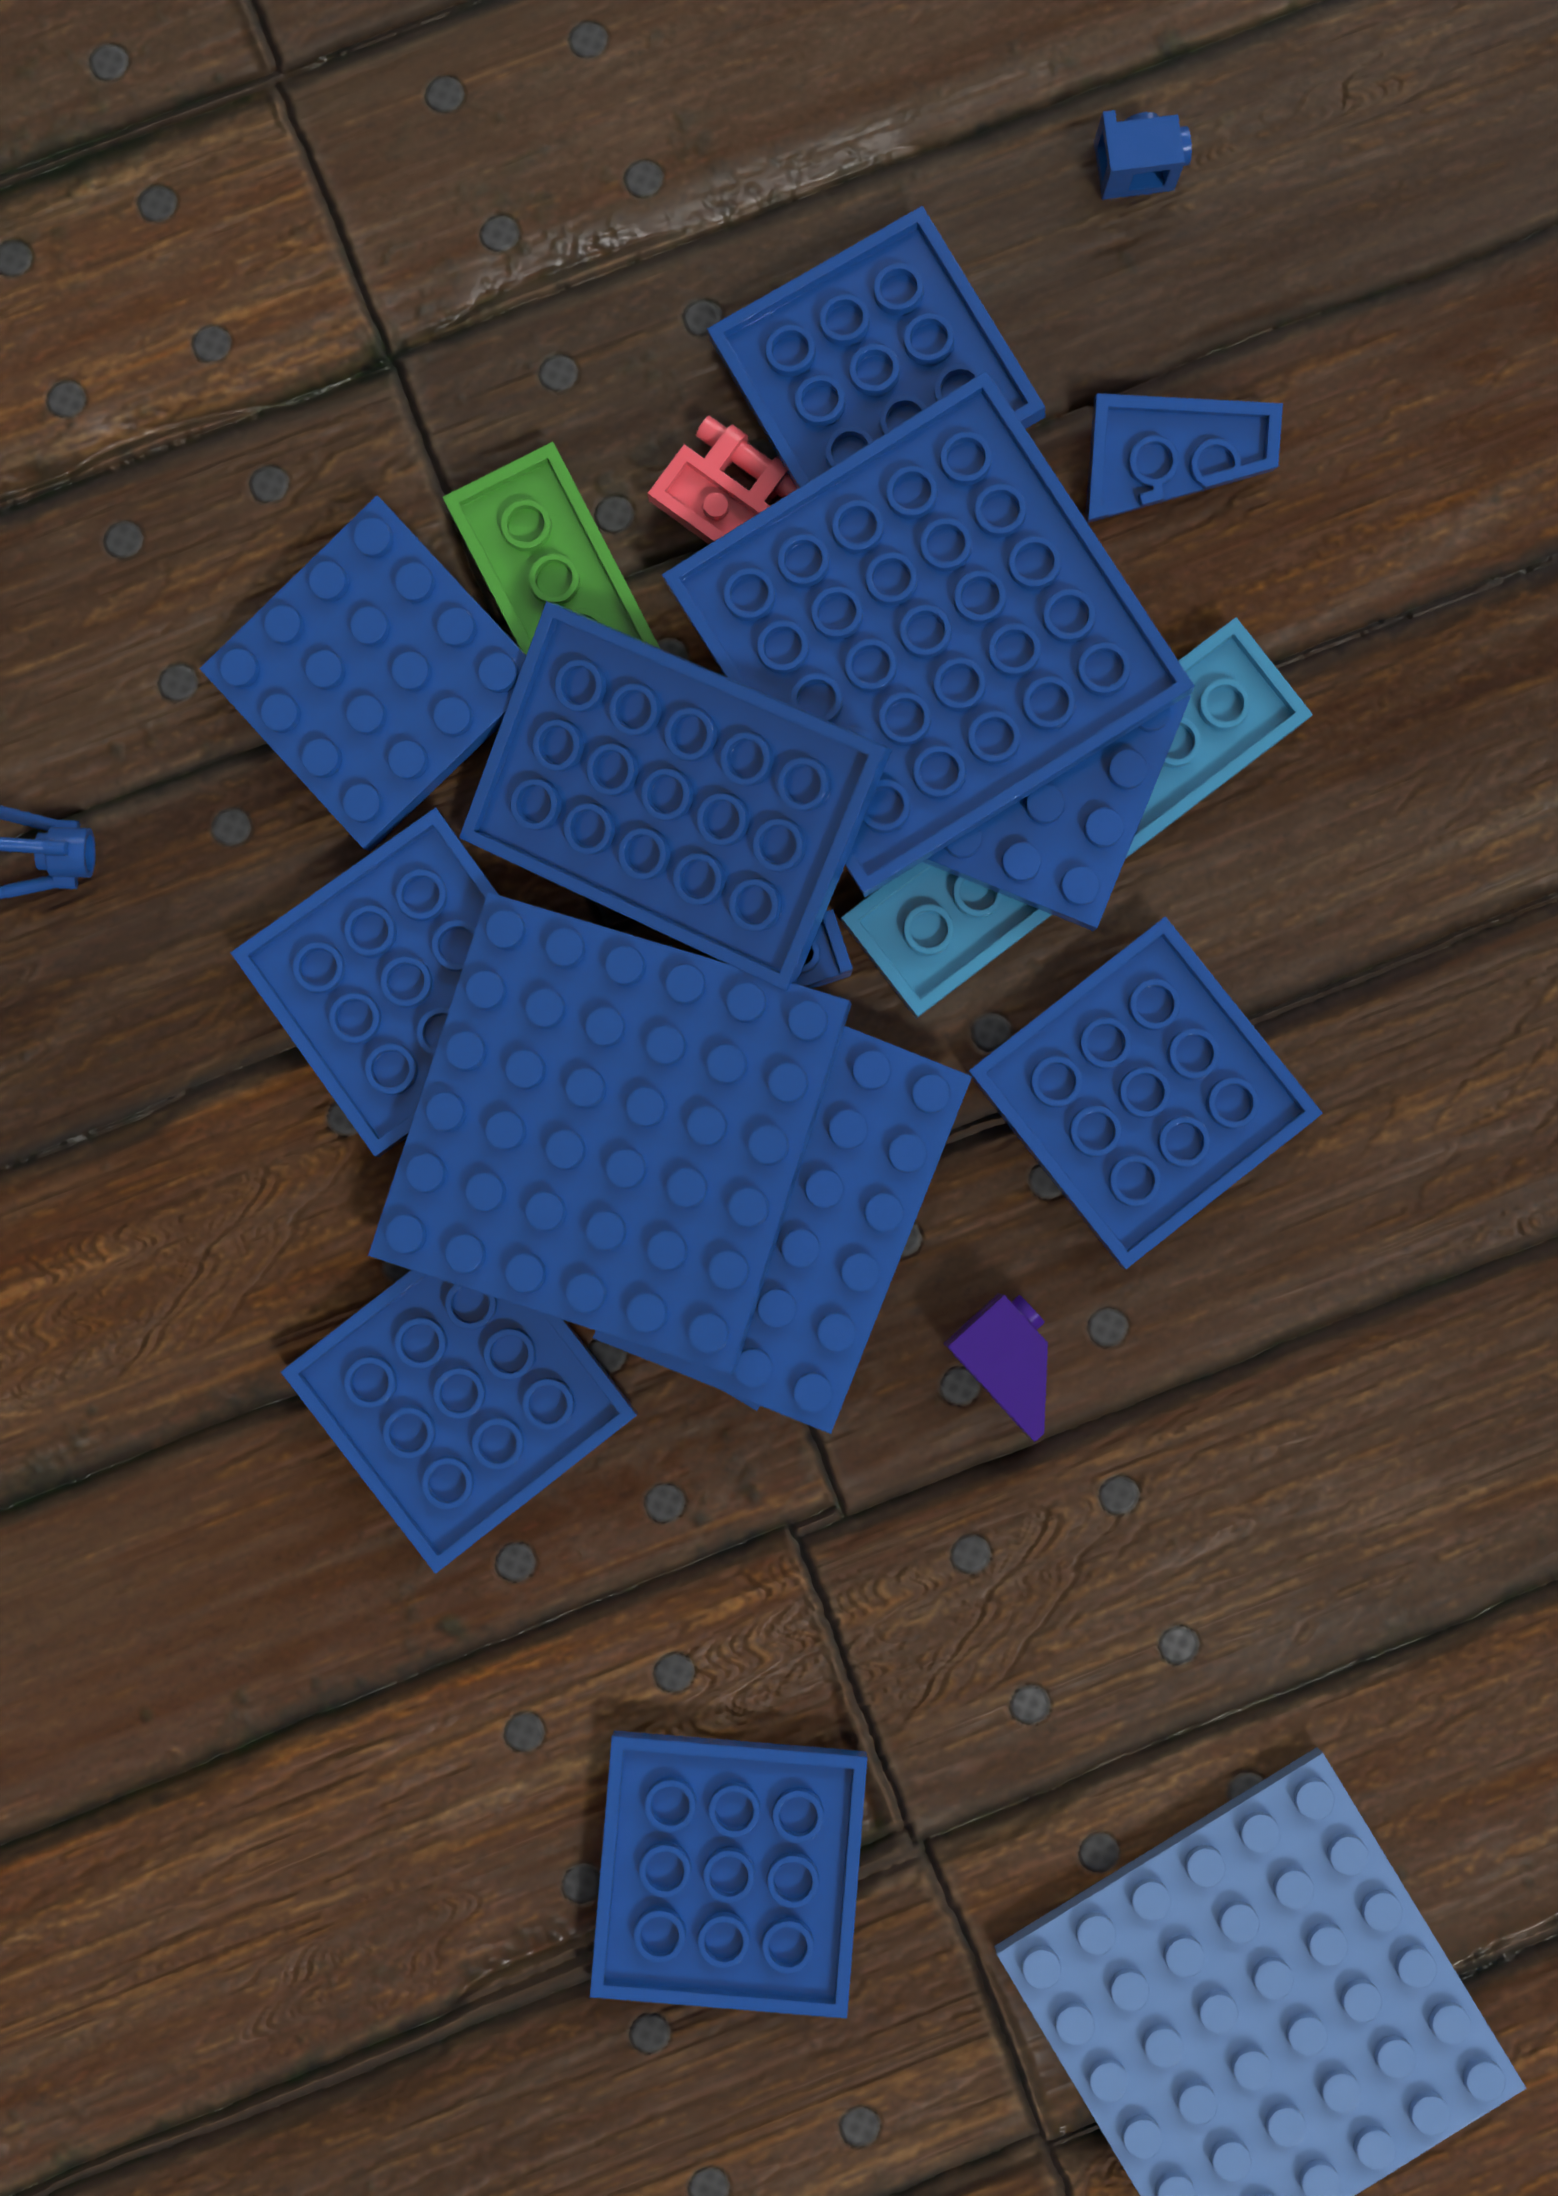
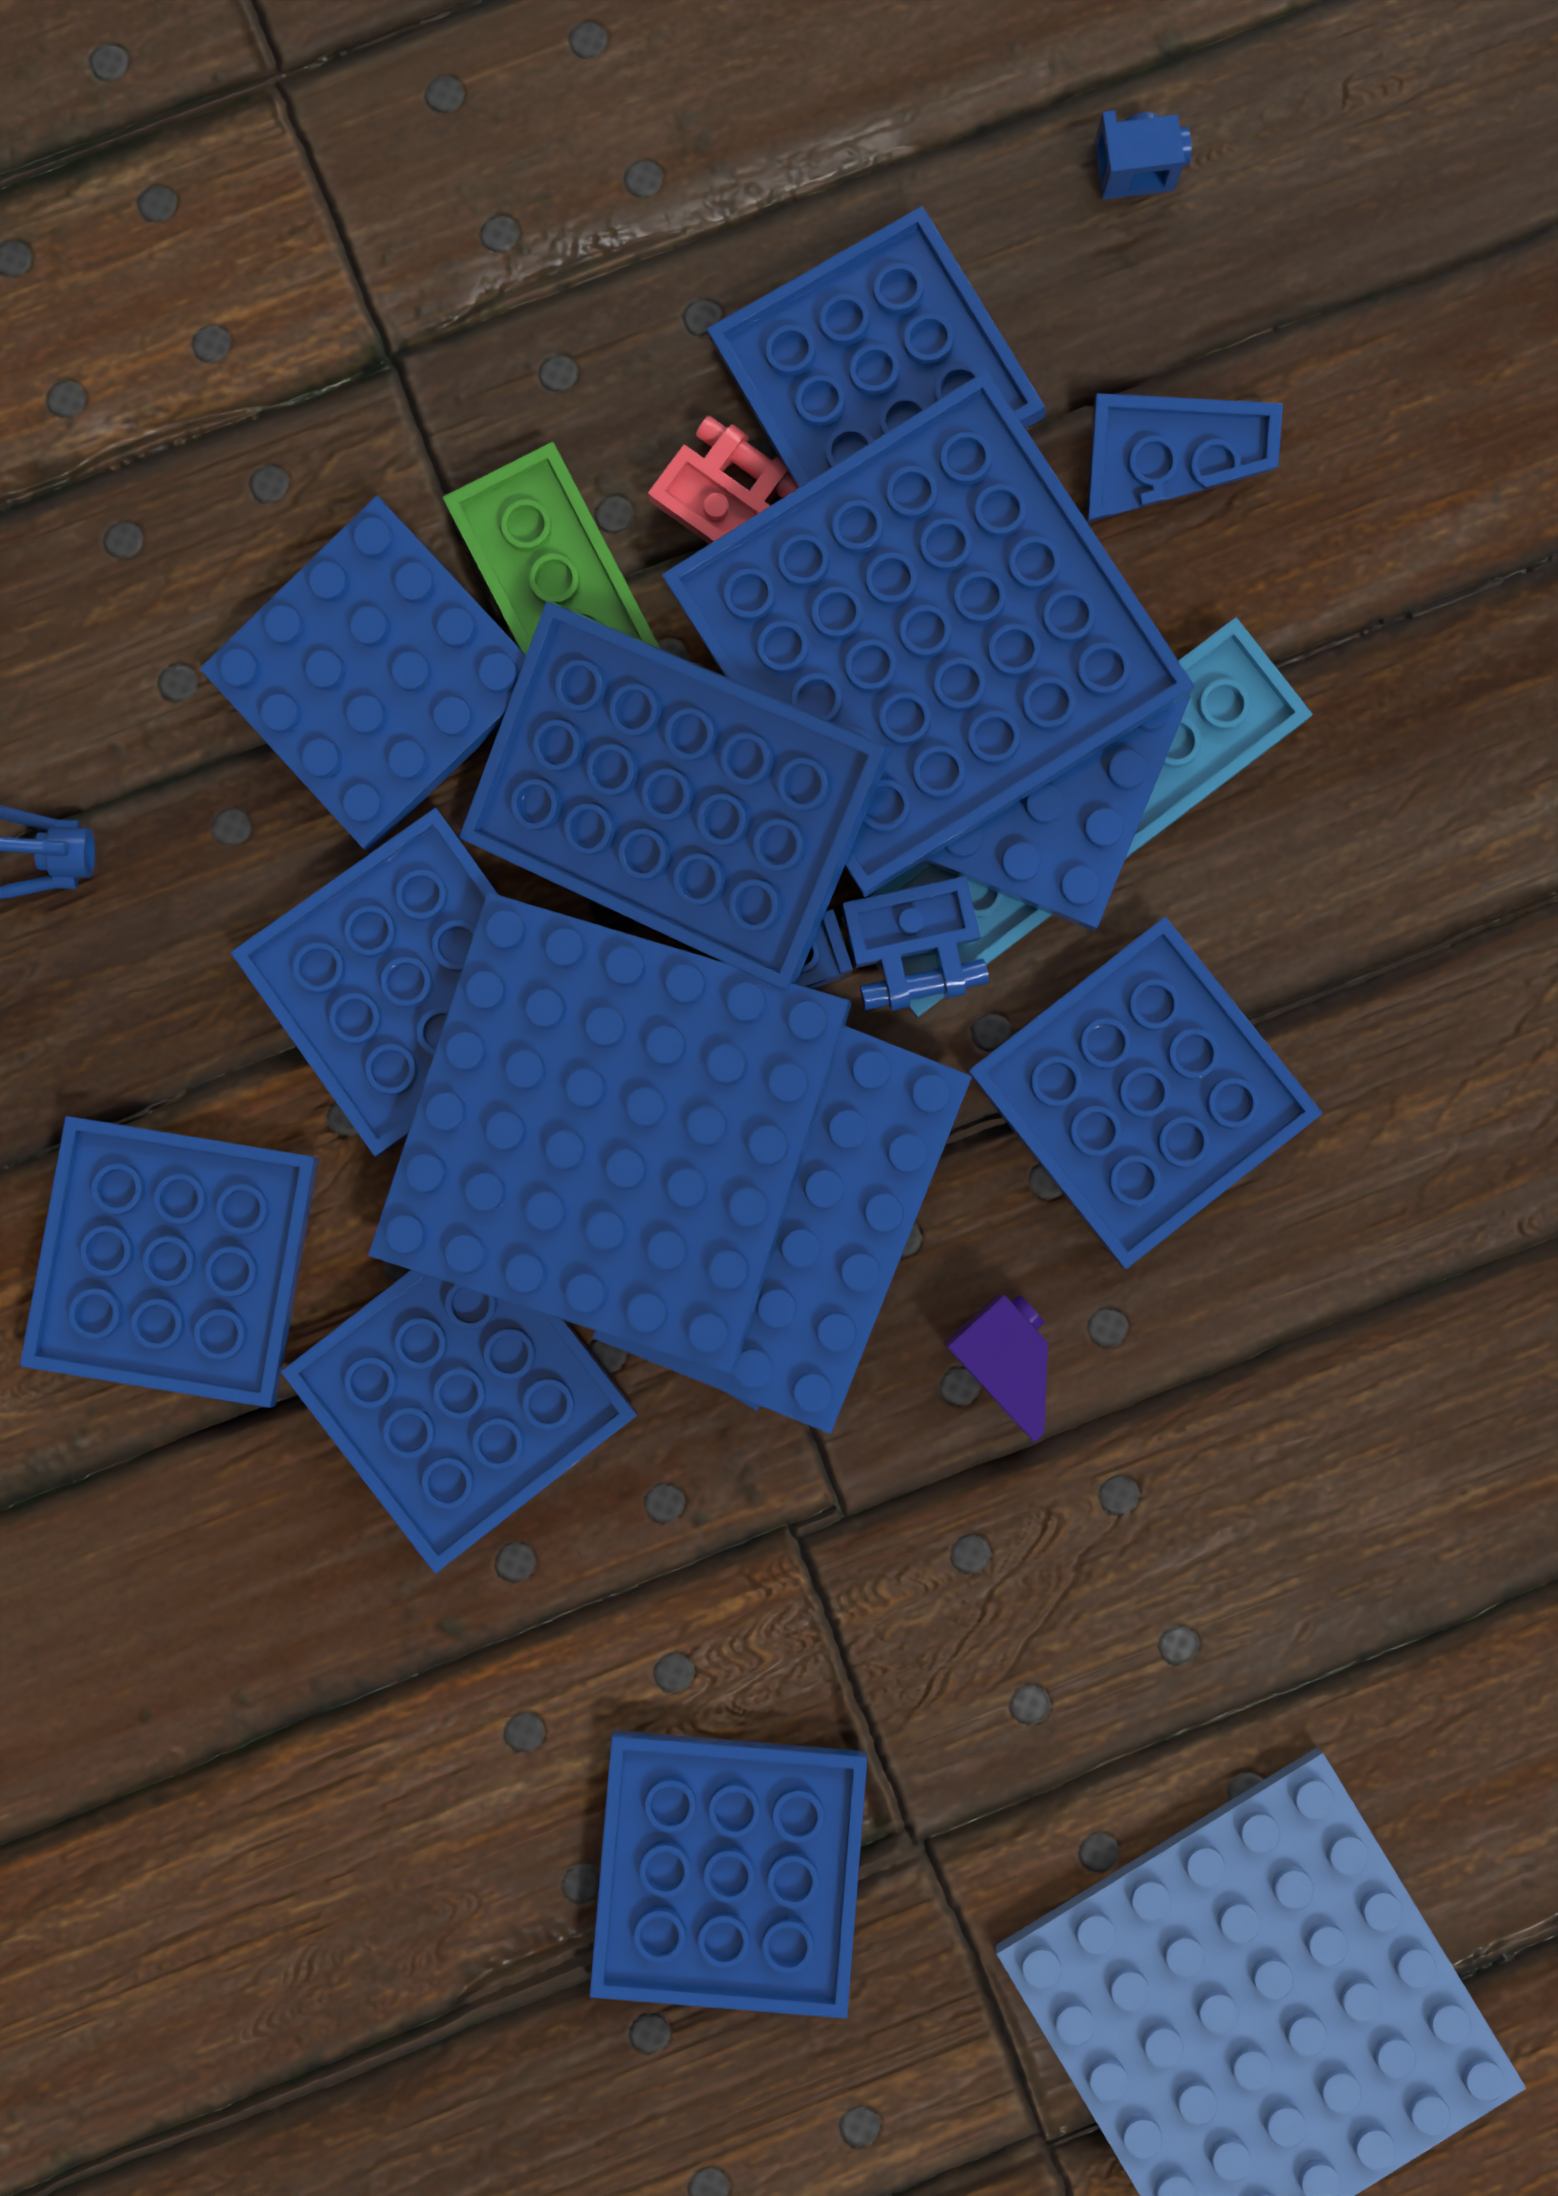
none -> blue plate [20,1116,319,1408]
none -> blue plate [841,876,989,1011]

